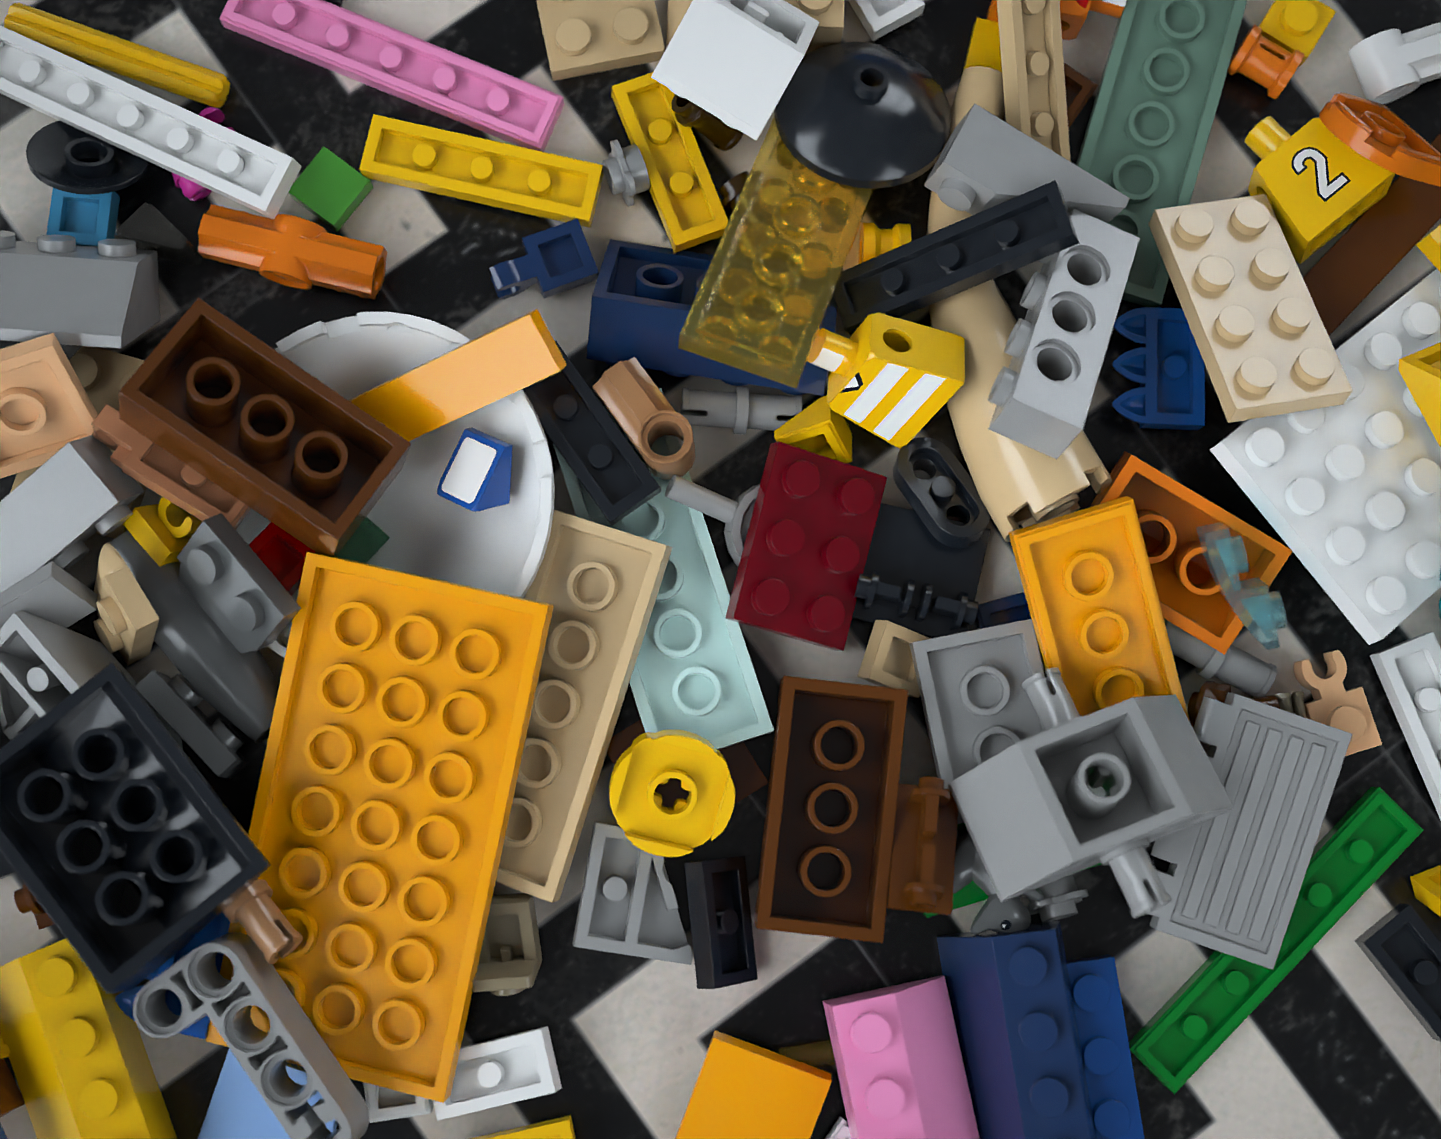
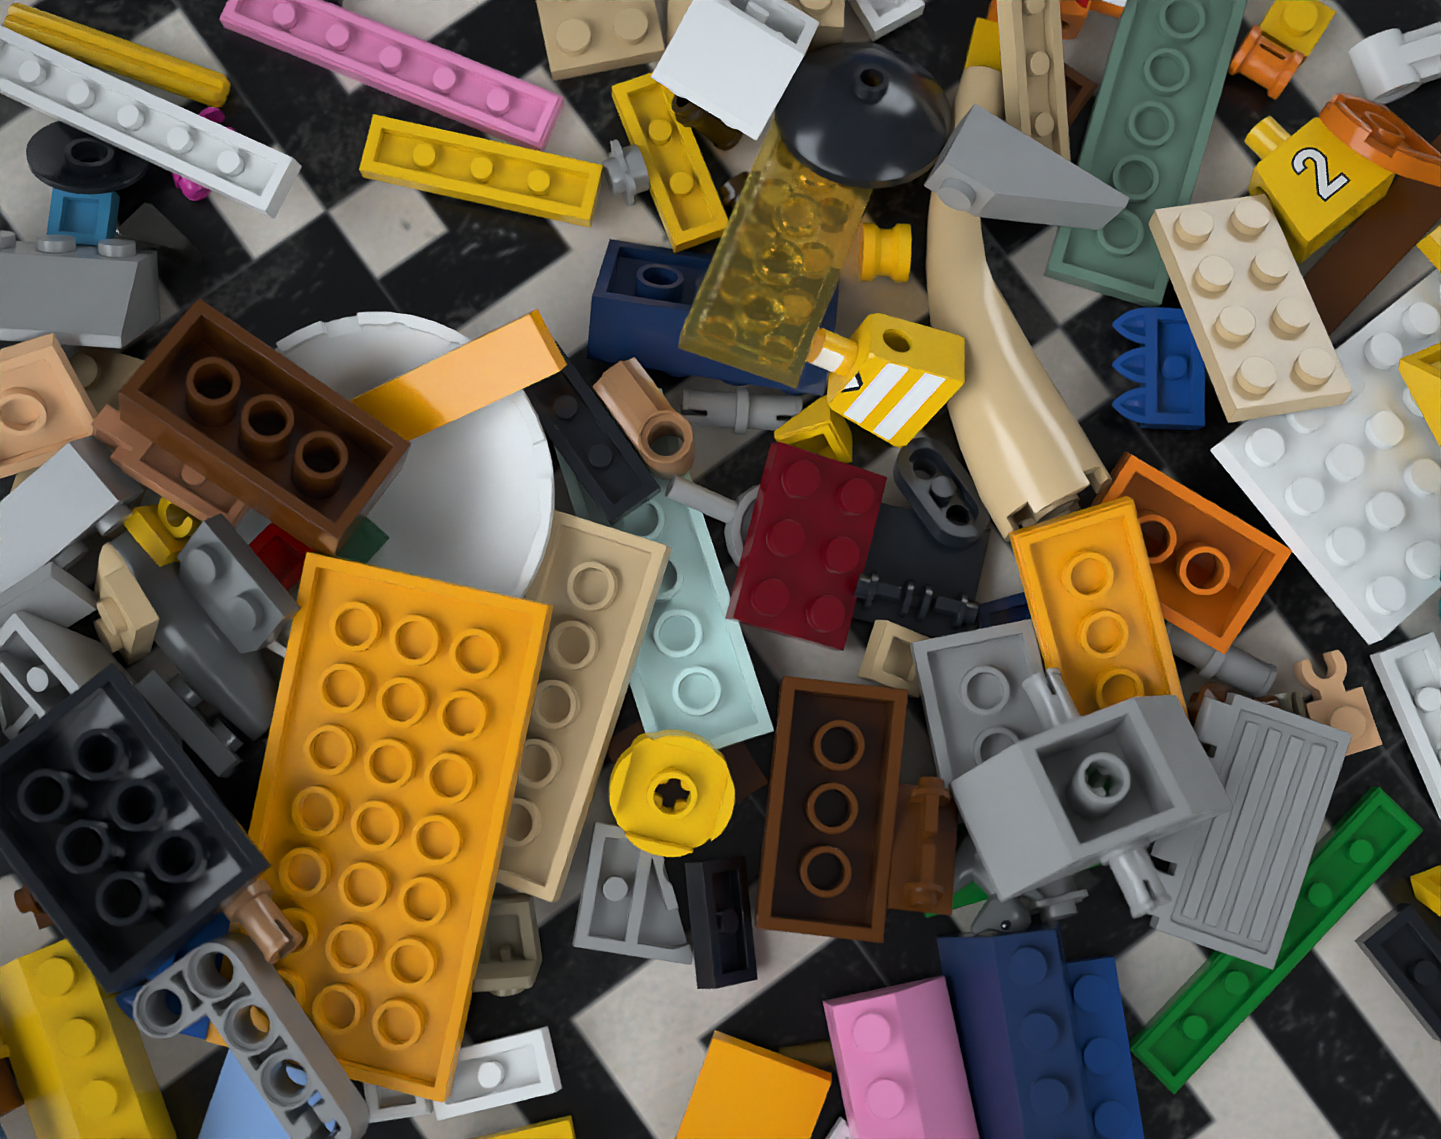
orange piece [198,204,387,300] -> none
bright green tile [288,146,373,232] -> none
slope [437,427,513,512] -> none
dark blue plate [489,218,599,300] -> none
black plate [829,180,1079,336] -> none
light grey brick [988,209,1140,459] -> none
clear light blue slope [1196,522,1287,650] -> none

